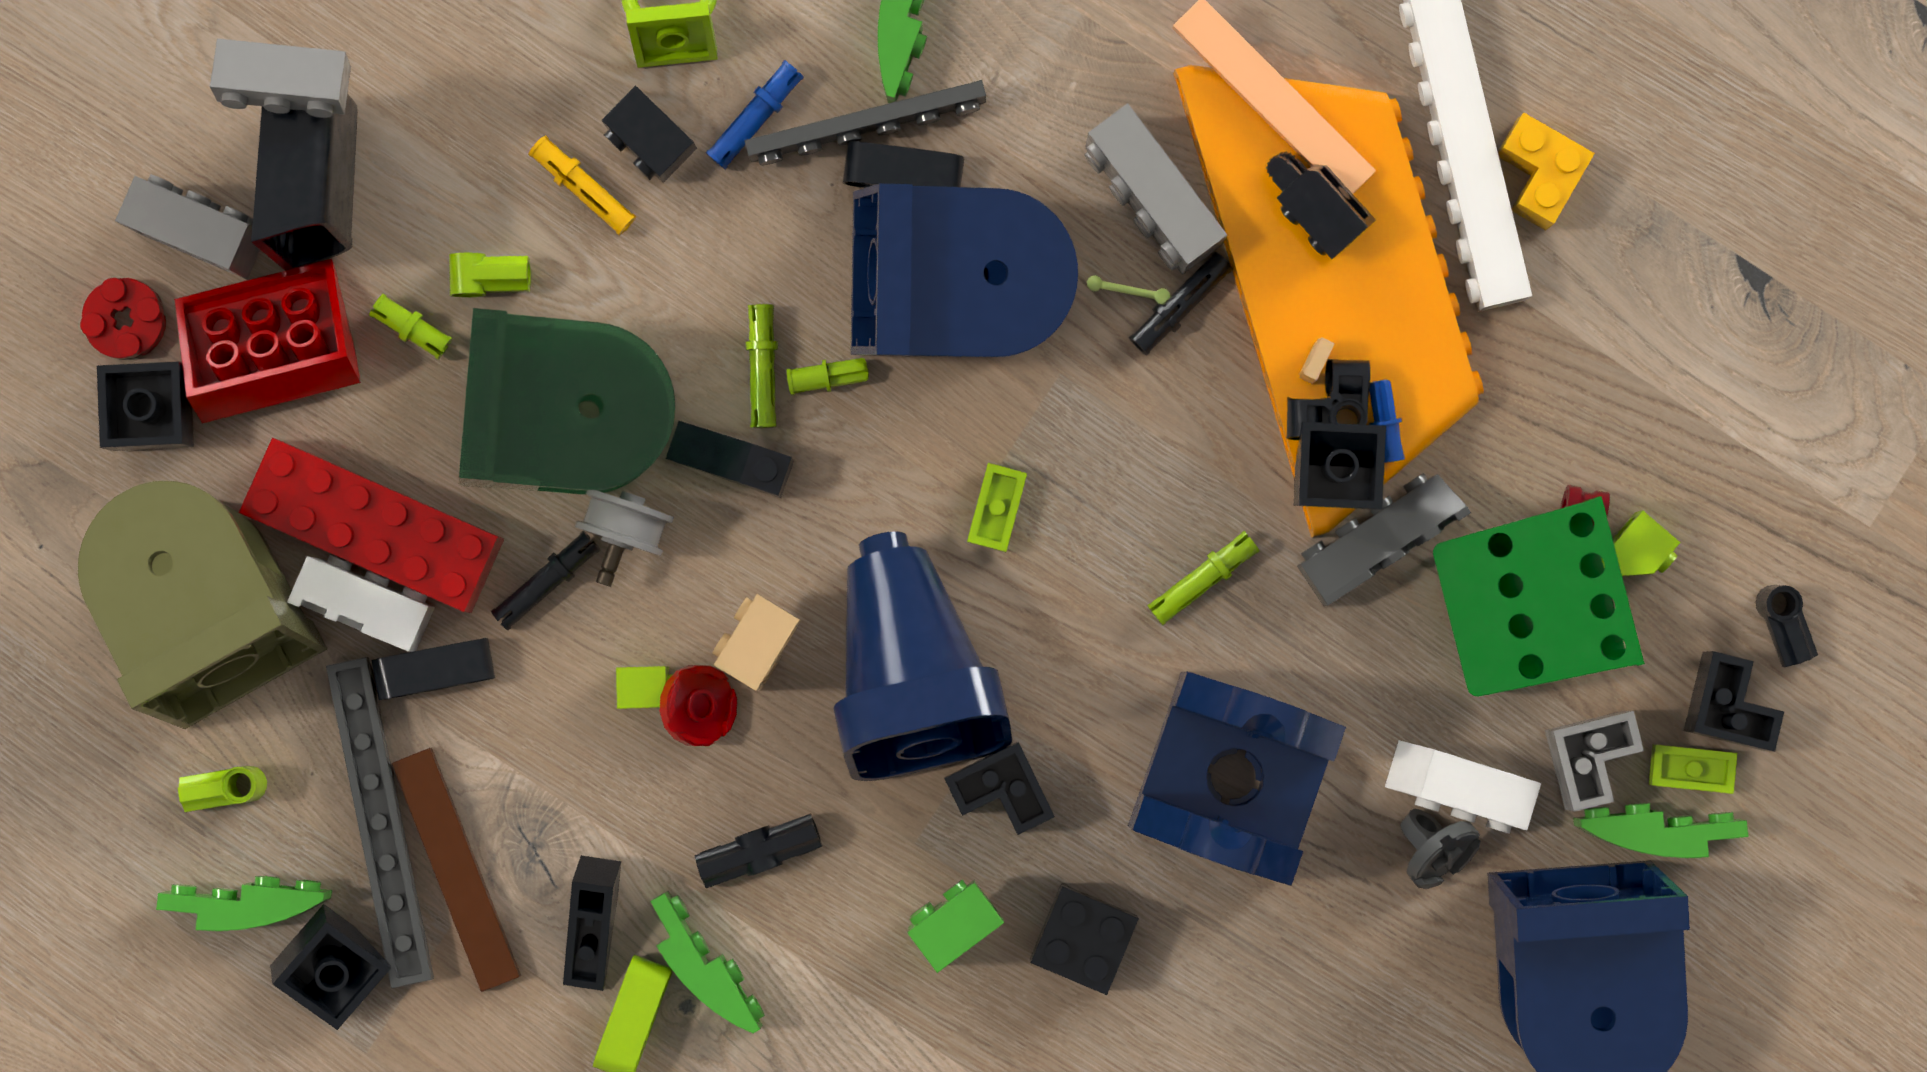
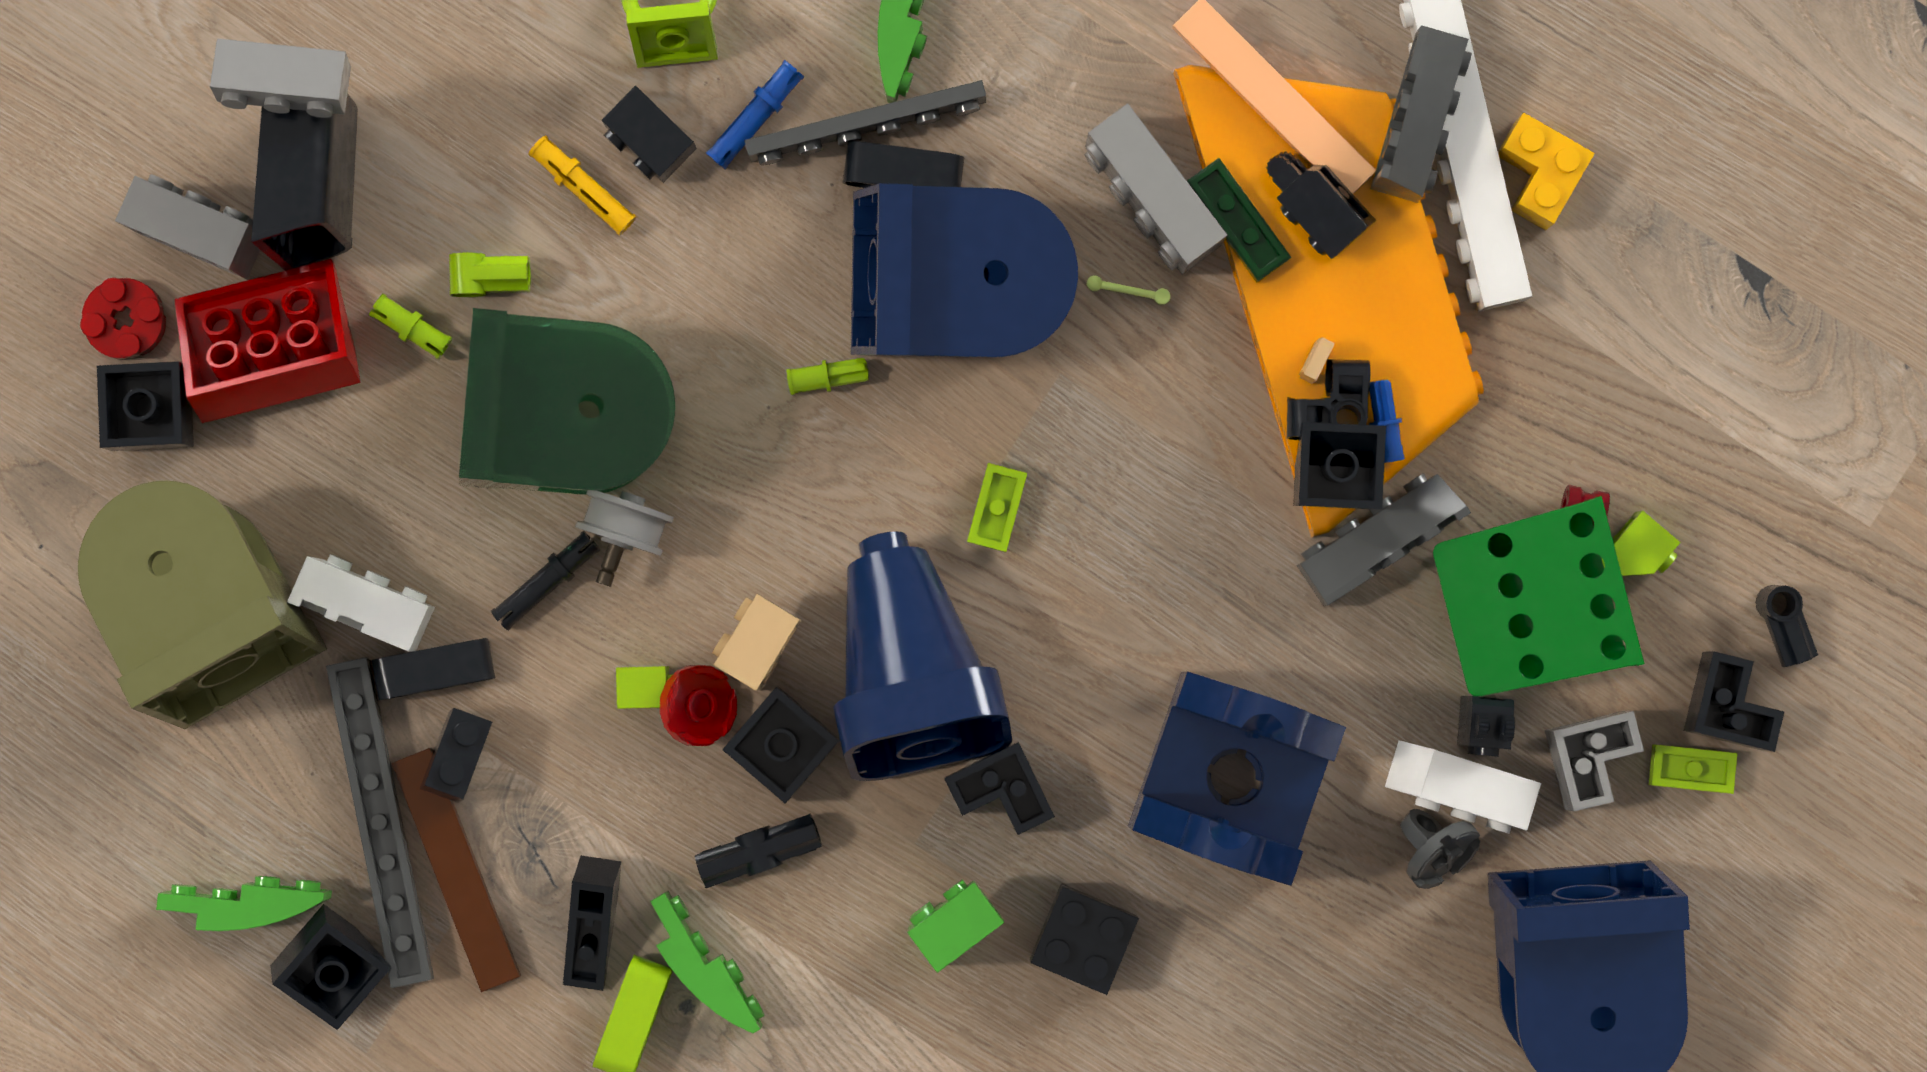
lime piece [178,766,267,812] -> none
red brick [238,438,504,613] -> none
black slope [665,421,794,498] -> none
lime pin [745,304,778,428] -> none
black pin [1129,252,1233,356] -> none
lime pin [1147,531,1260,626] -> none
bright green slope [1573,803,1748,858] -> none
none -> black brick [420,708,492,803]
none -> black brick [722,687,840,804]
none -> dark green tile [1187,158,1291,283]
none -> dark grey wedge [1370,25,1472,203]
none -> black hinge [1457,696,1515,757]

